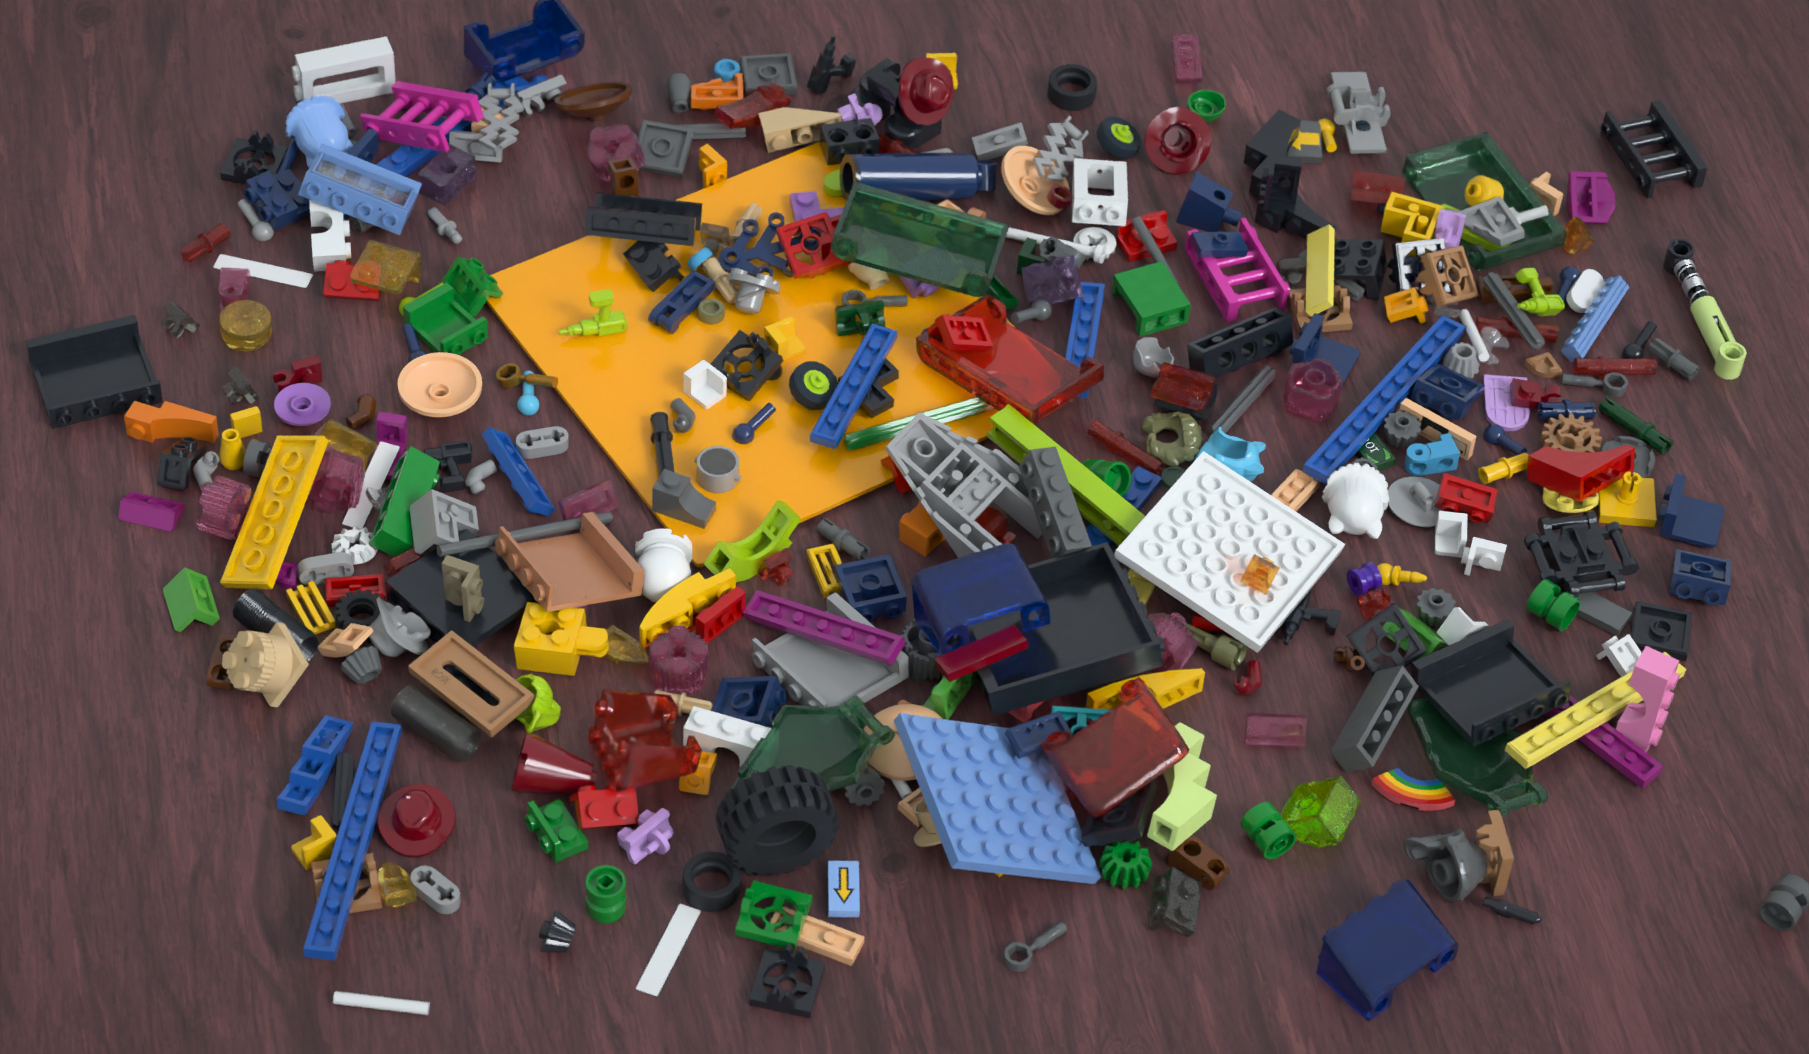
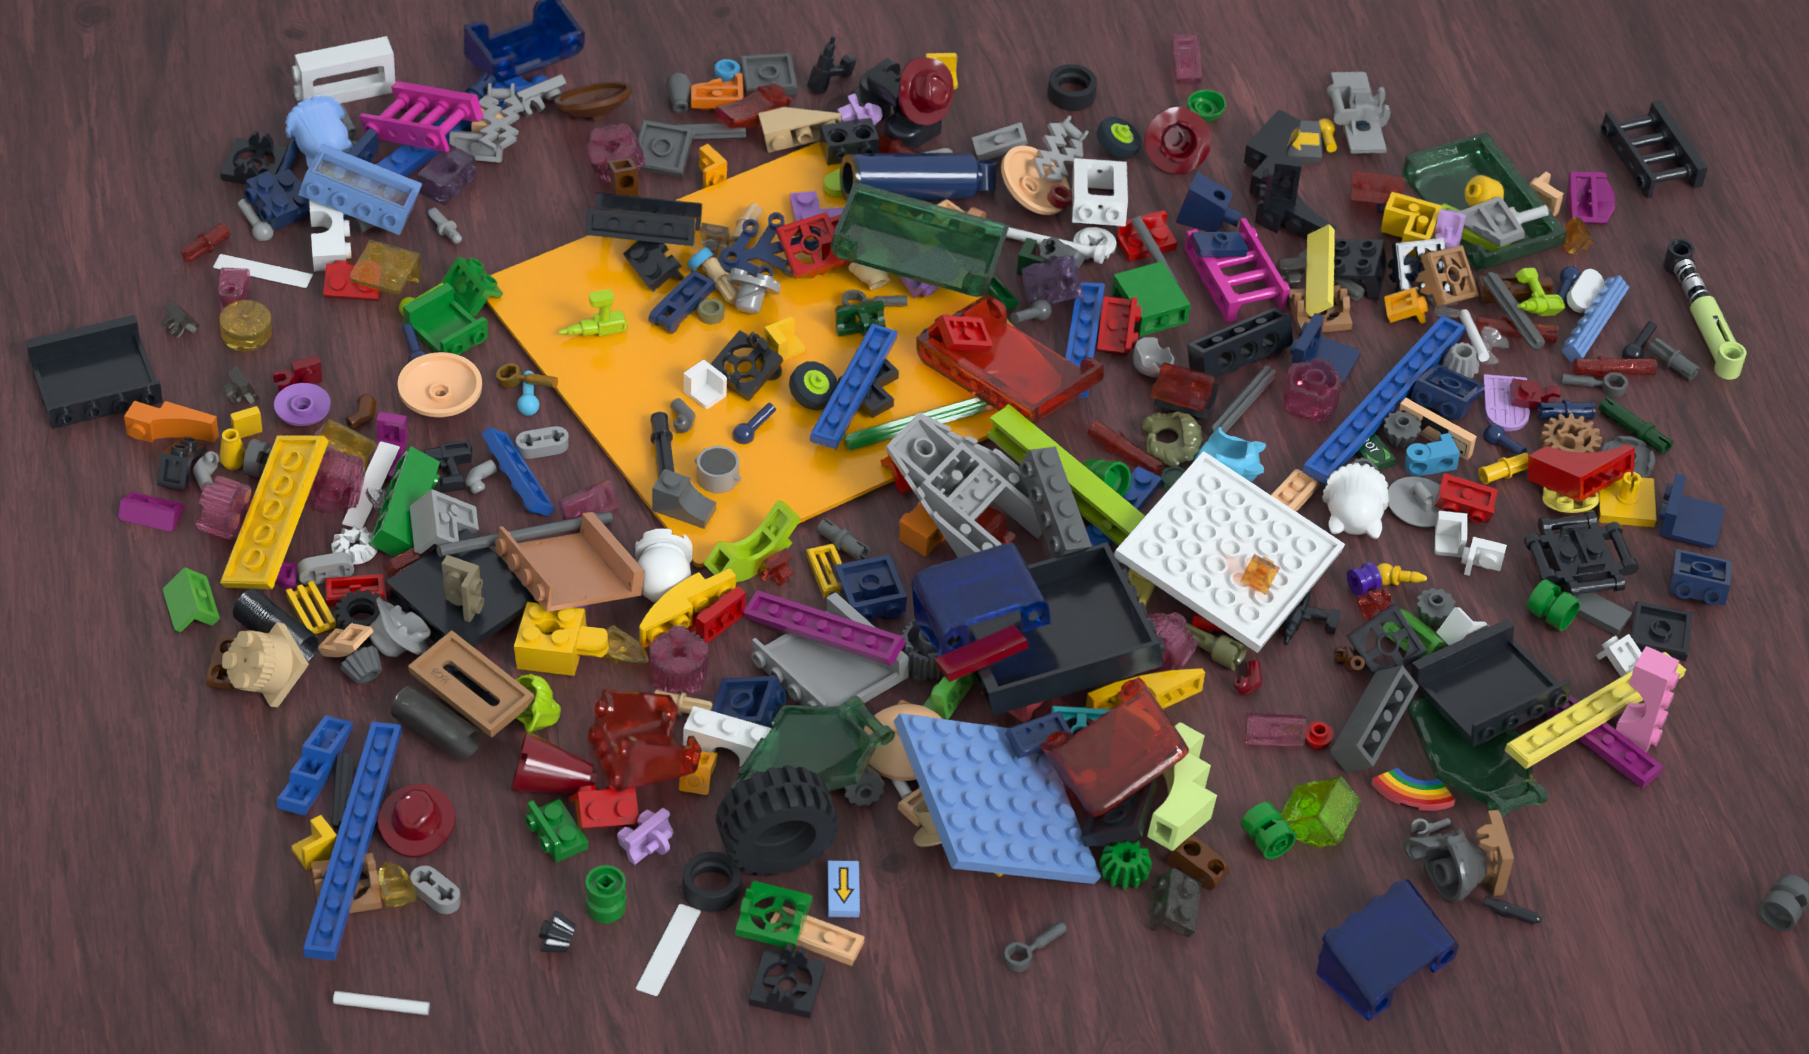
medium nougat tile [1524,352,1562,378] -> none
none -> red bracket [1096,296,1141,356]
none -> red plate [1304,722,1334,750]
none -> light grey hand [1411,818,1451,837]

